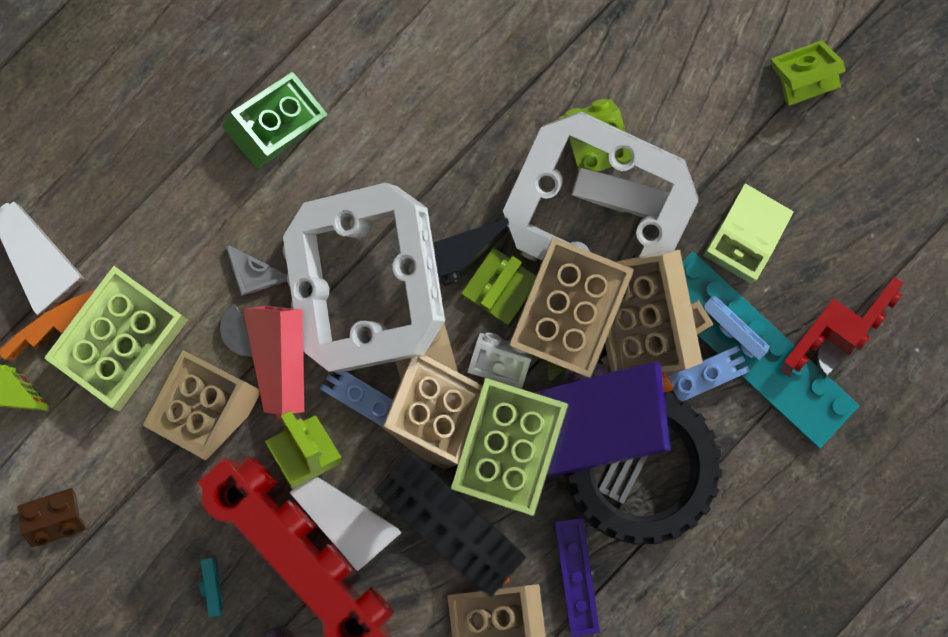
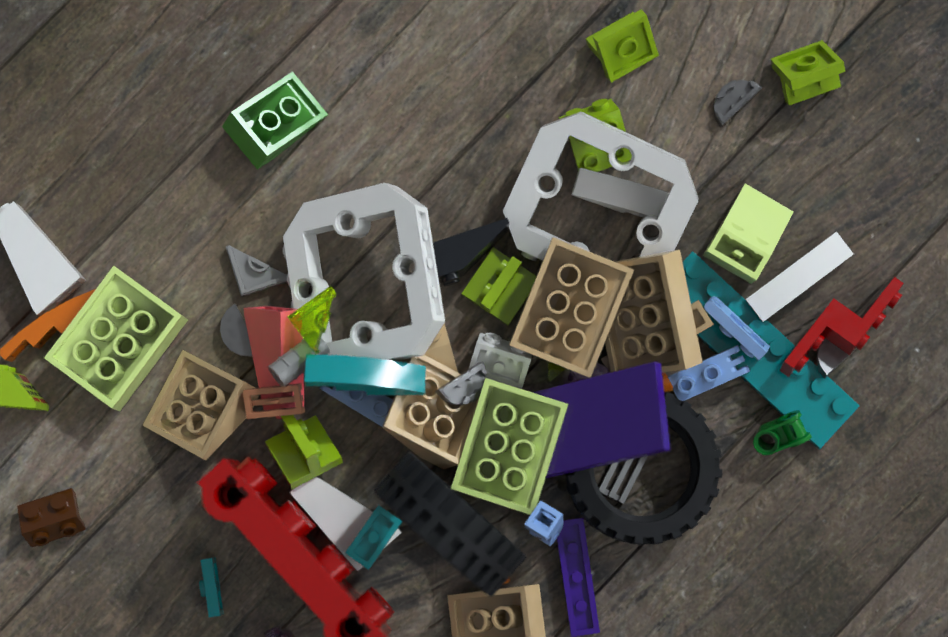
none -> nougat tile [243,383,305,419]
none -> light grey axle [268,332,330,387]
none -> clear neon green tile [288,286,336,355]
none -> teal slope [304,354,426,395]
none -> teal plate [345,505,403,570]
none -> flat silver tile [435,362,487,405]
none -> light blue leg [525,500,564,546]
none -> lime bracket [585,9,659,83]
none -> flat silver tile [713,80,762,127]
none -> white slope [746,232,853,322]
none -> green piece [753,410,812,456]

